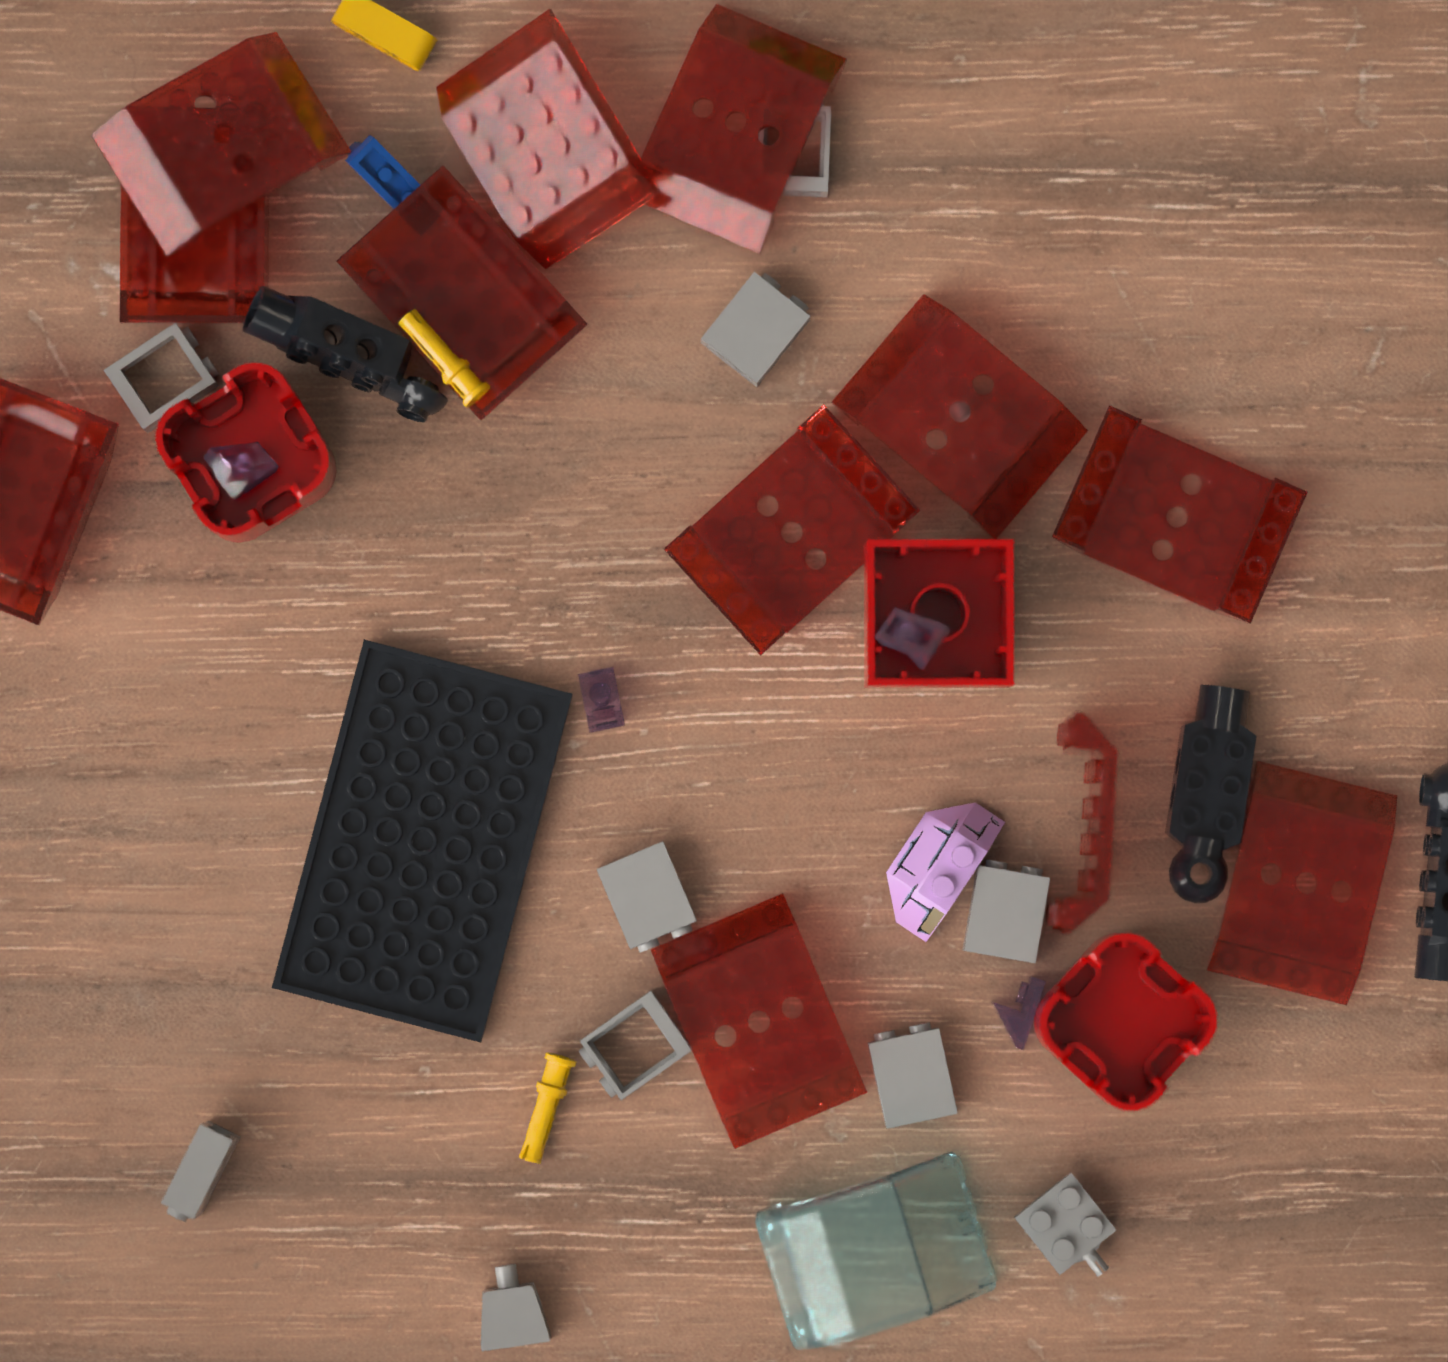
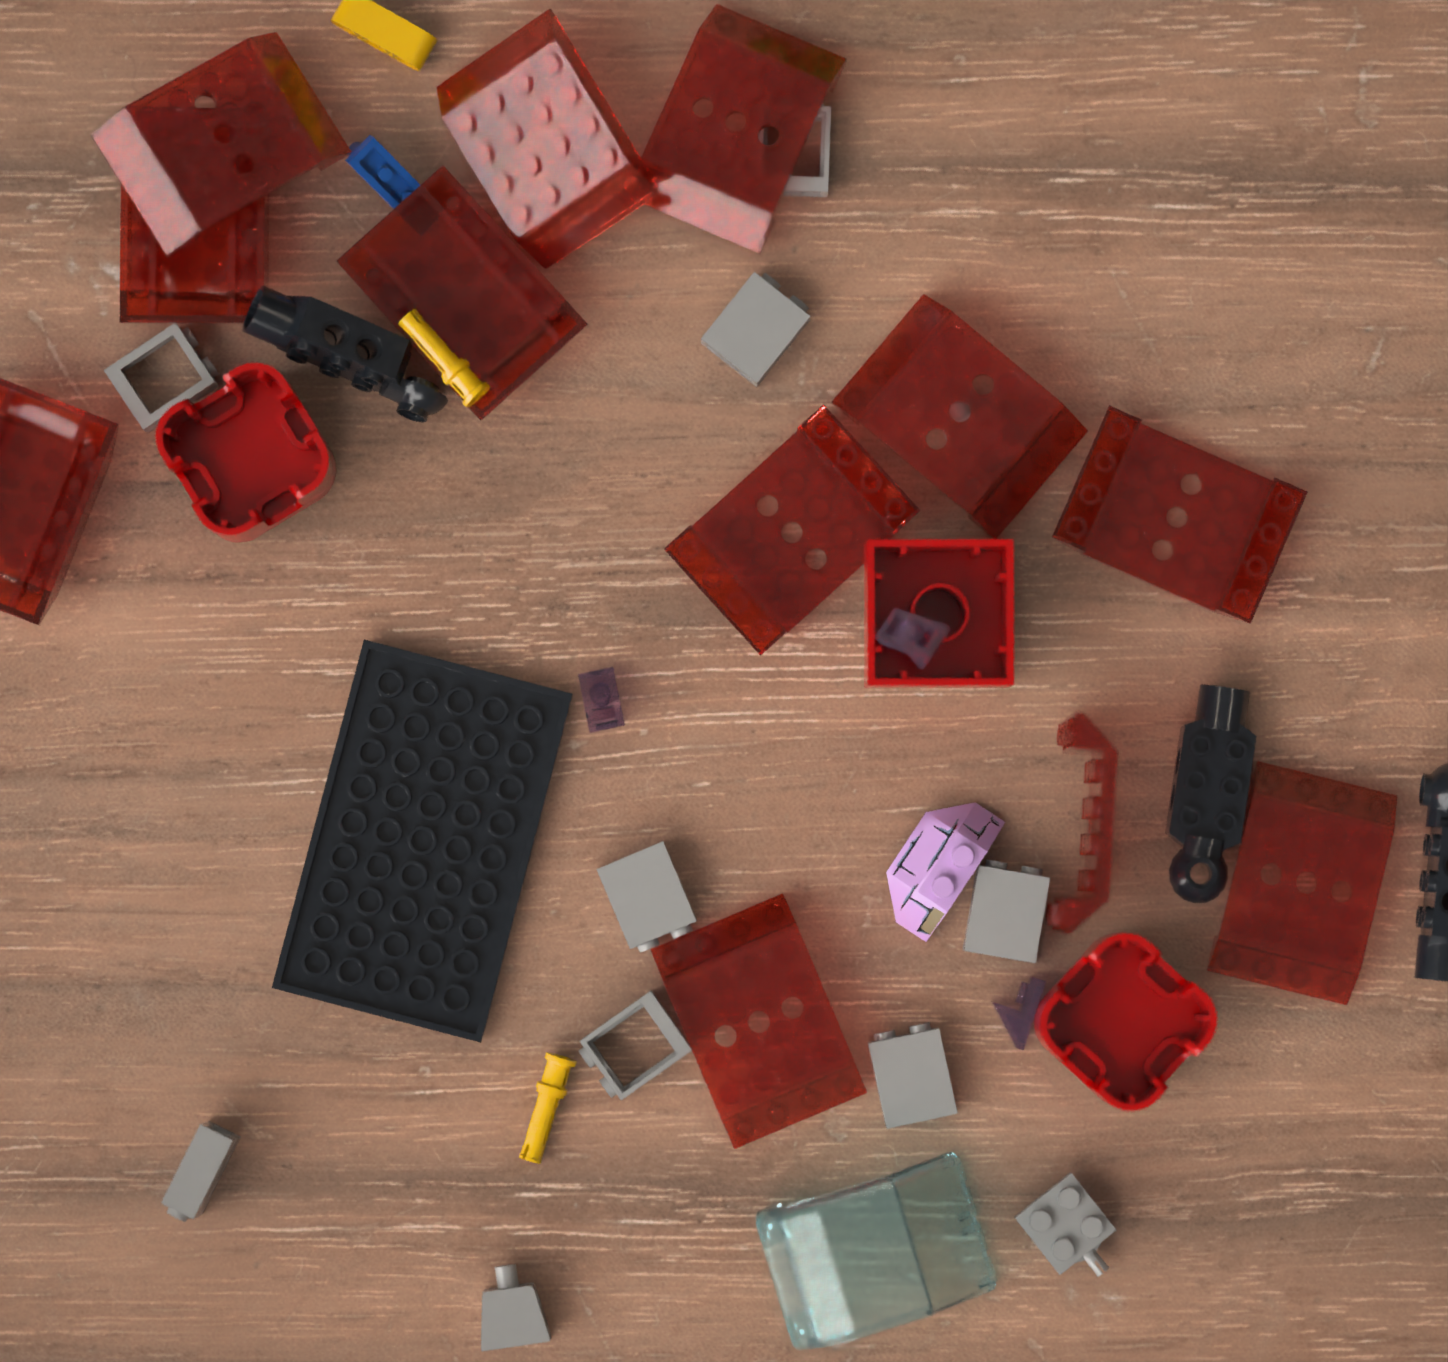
slope [203,442,279,499] -> none

